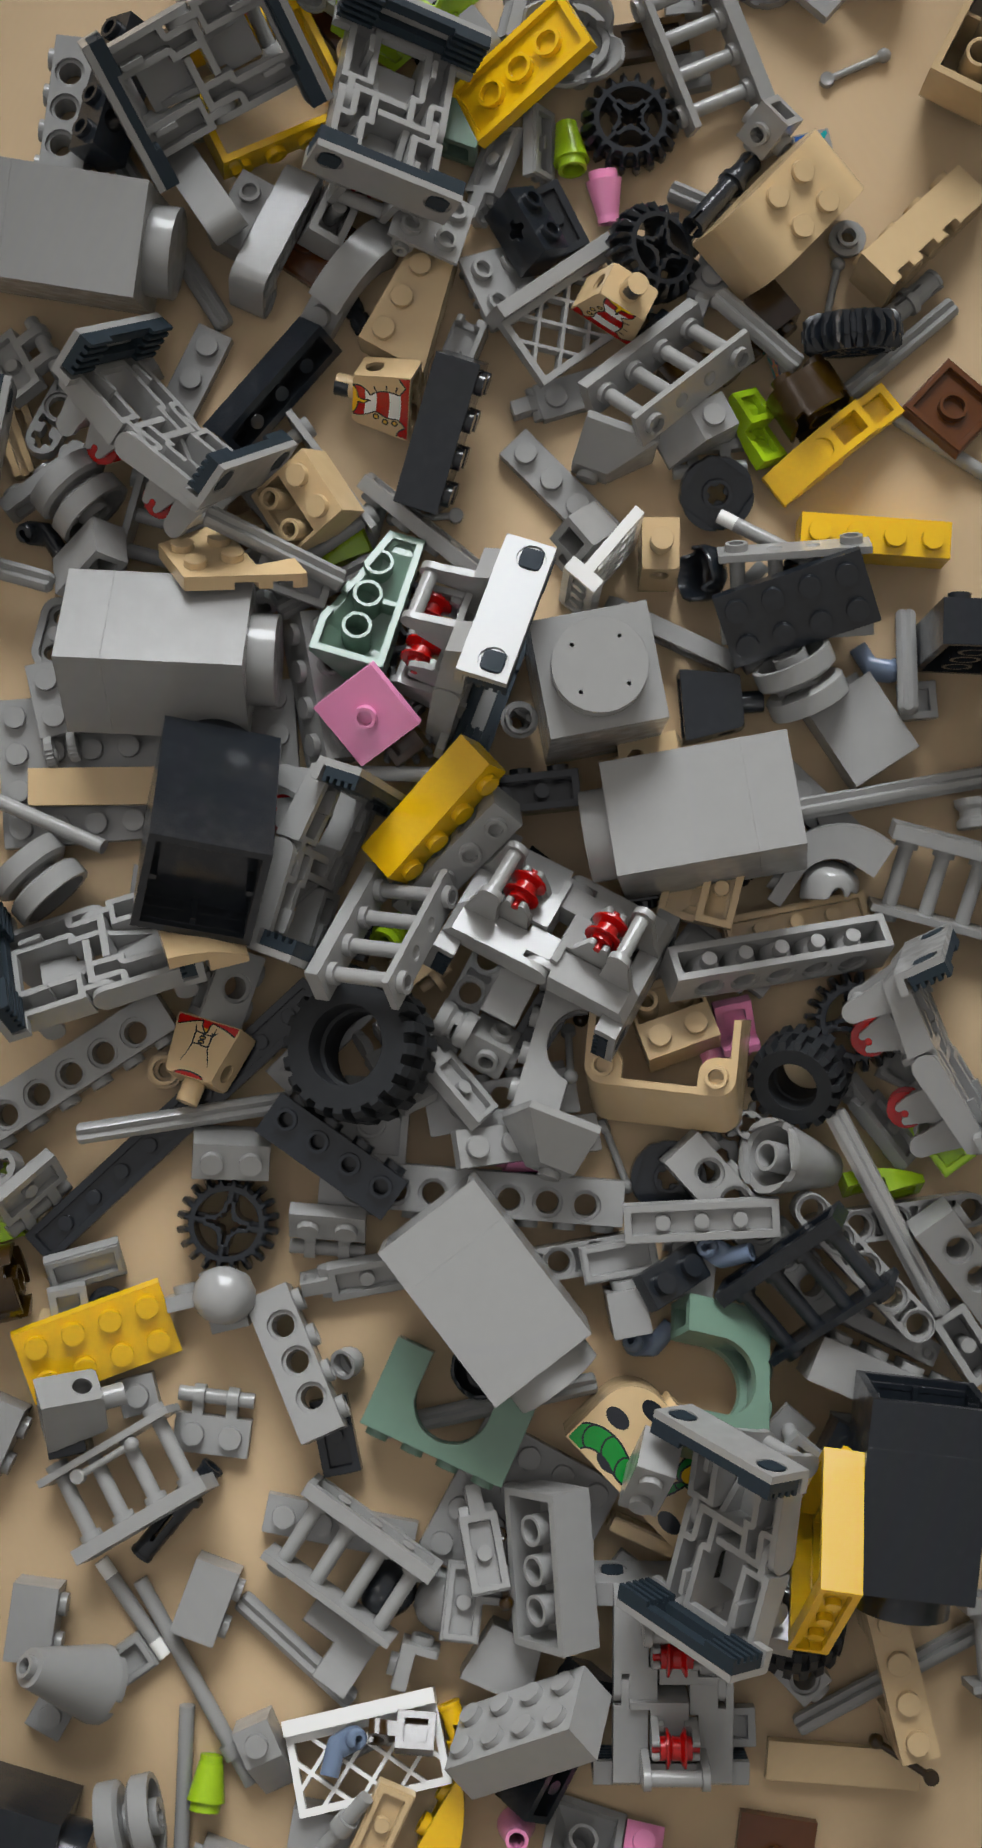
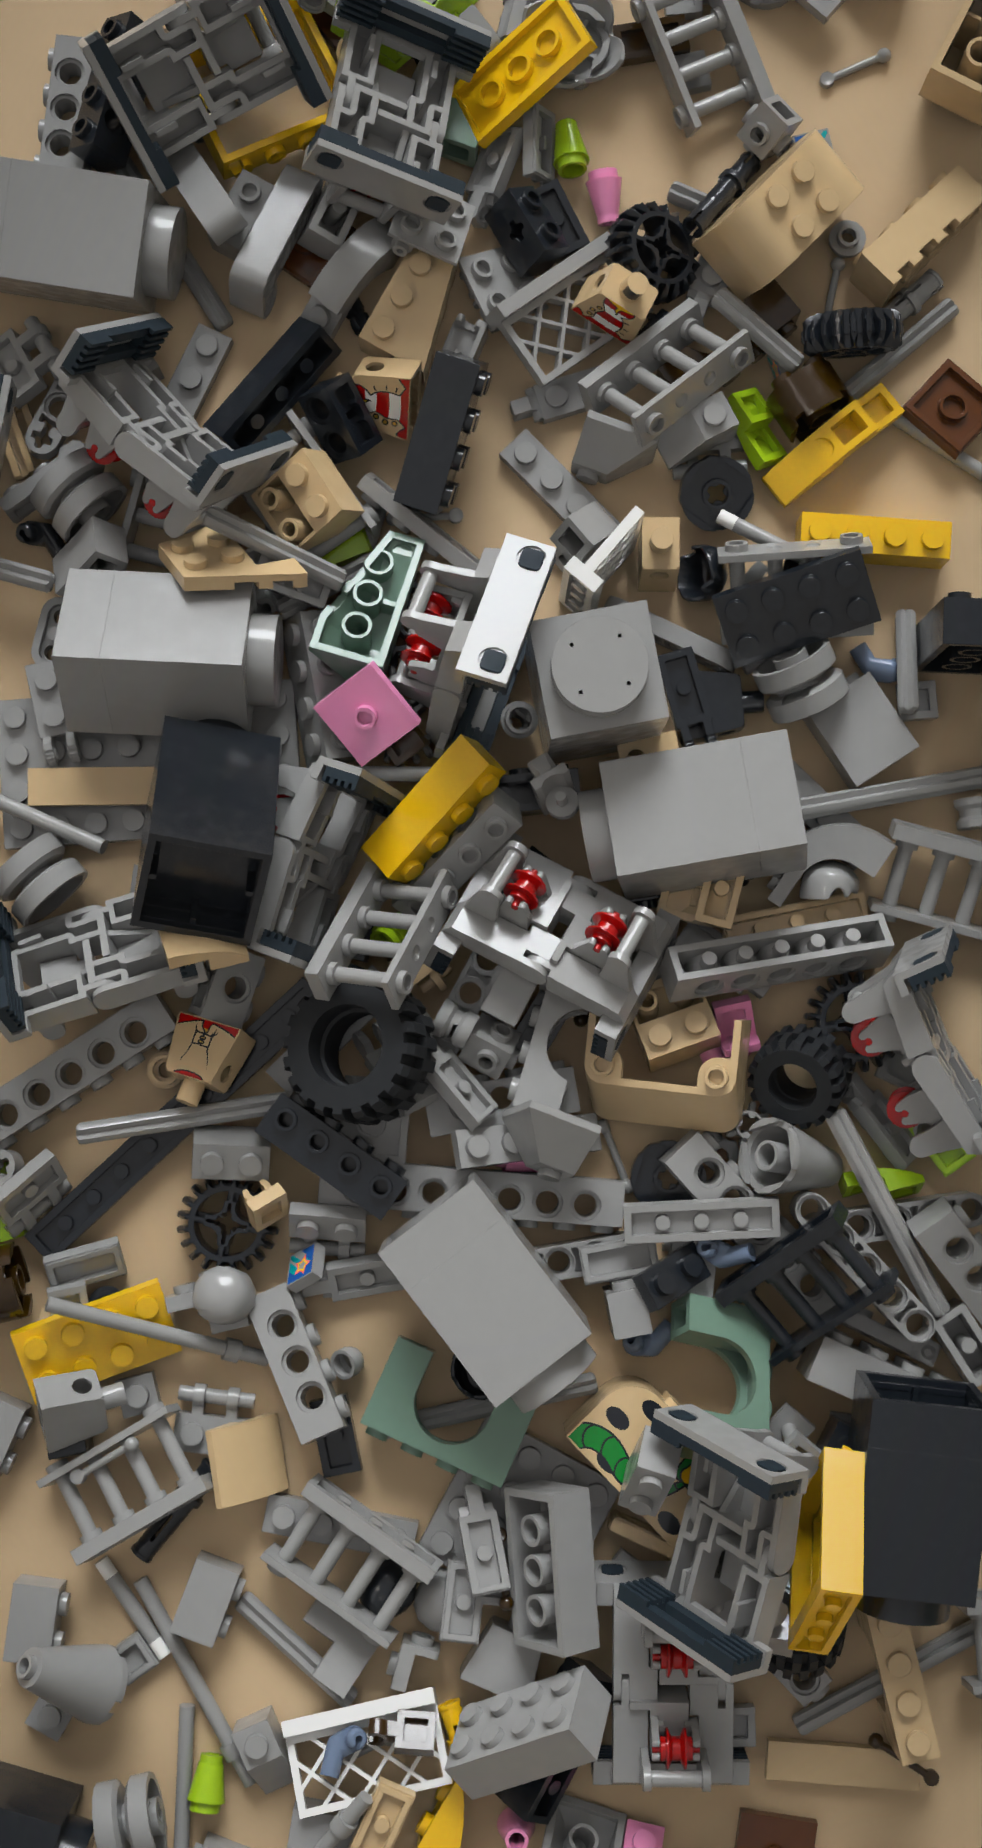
light grey hinge [560,1023,578,1084] -> none
black gear [580,72,679,177] -> none
none -> light grey bar [45,1296,268,1367]
none -> tan slope [205,1413,289,1509]
none -> tan tile [242,1179,289,1233]
none -> light grey tile [286,1241,326,1293]
none -> black brick [297,372,383,465]
none -> light grey hips [527,752,579,820]
none -> black hinge [658,646,717,747]

